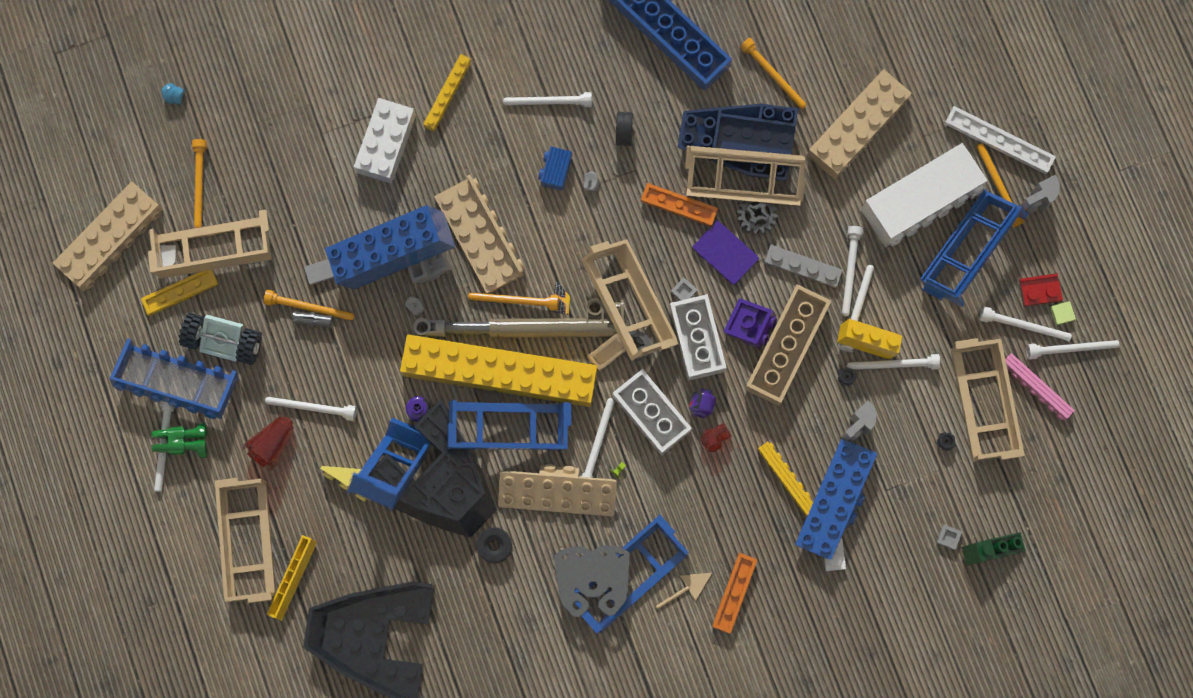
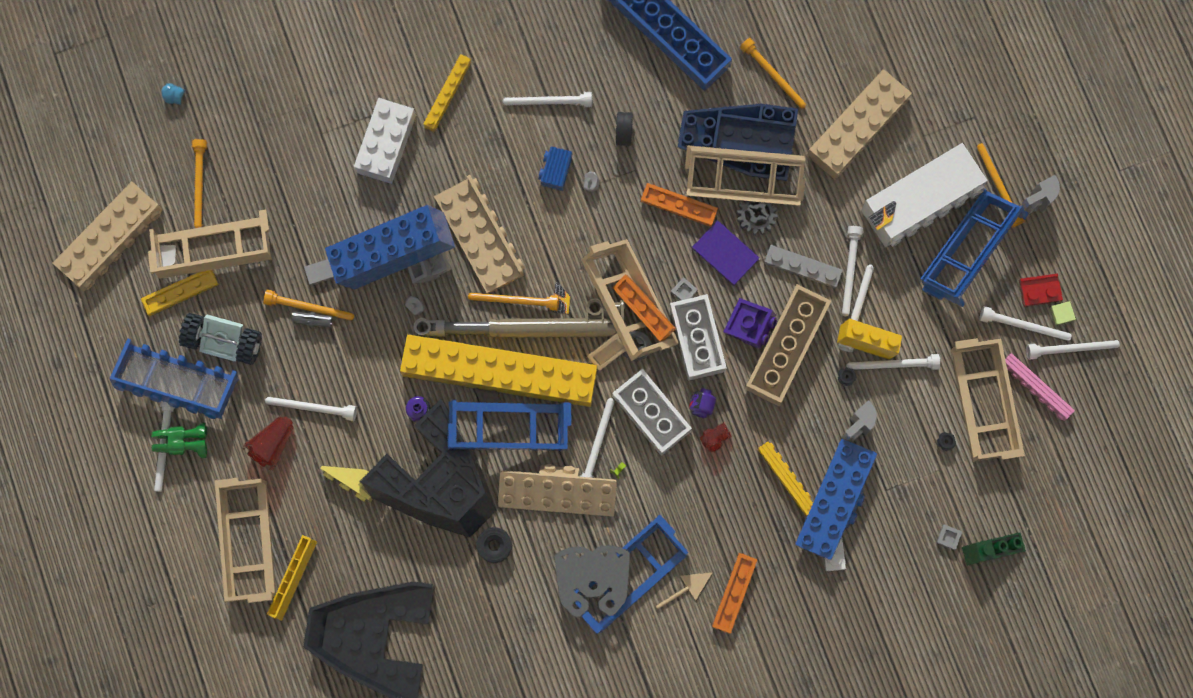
blue piece [346,418,431,511] -> none
white plate [945,106,1056,174] -> none
none -> orange plate [613,274,676,342]
none -> sticker [869,201,896,230]

